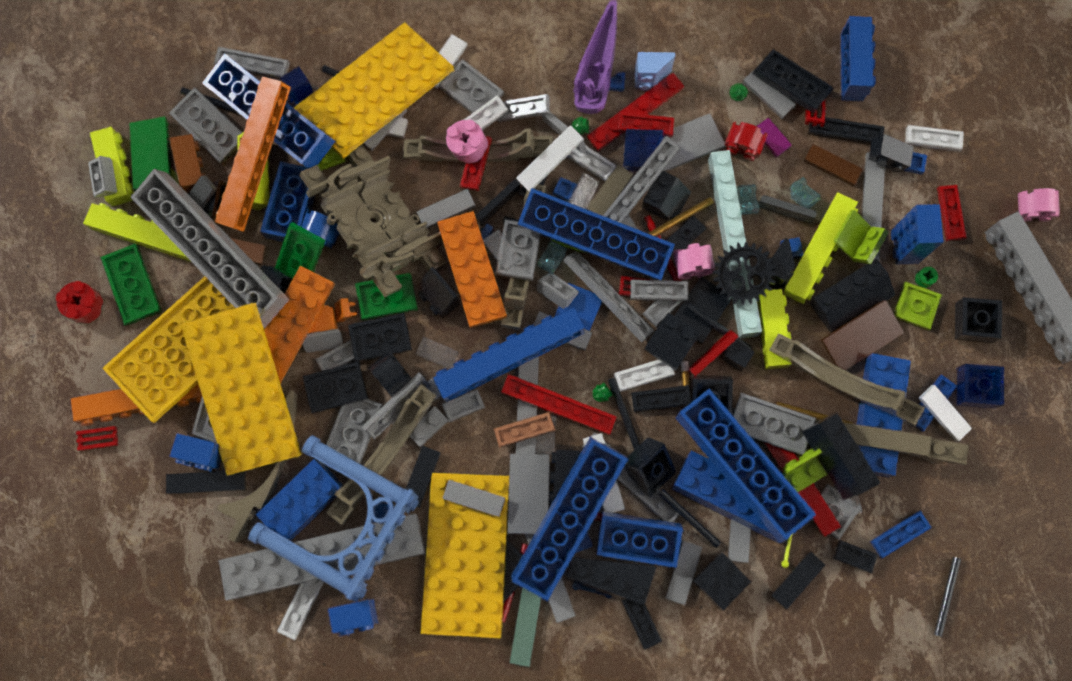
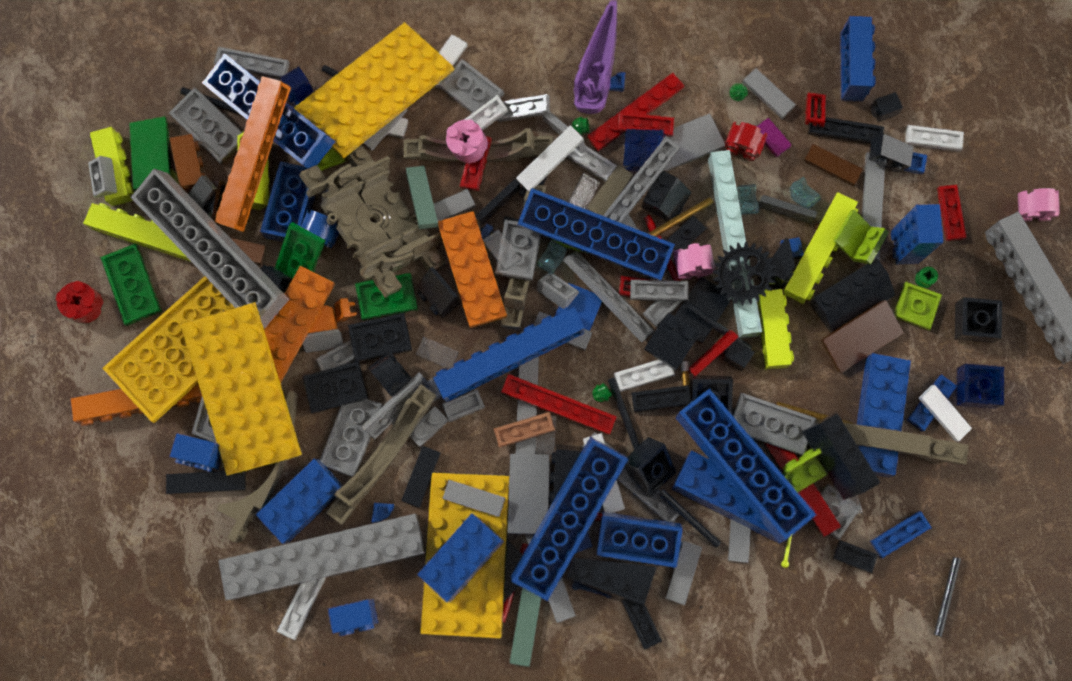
red tile [76,426,118,451] -> none
medium blue arch [248,435,419,602] -> none
blue tile [552,177,577,202] -> none
light blue slope [635,52,675,91] -> none
black brick [692,552,751,611] -> none
black tile [753,49,834,114] -> none
dark tan slope [769,333,925,426] -> none
black tile [771,551,826,610] -> none
none -> sand green tile [406,166,438,229]
none -> blue brick [417,513,505,603]
none -> black brick [870,92,903,122]

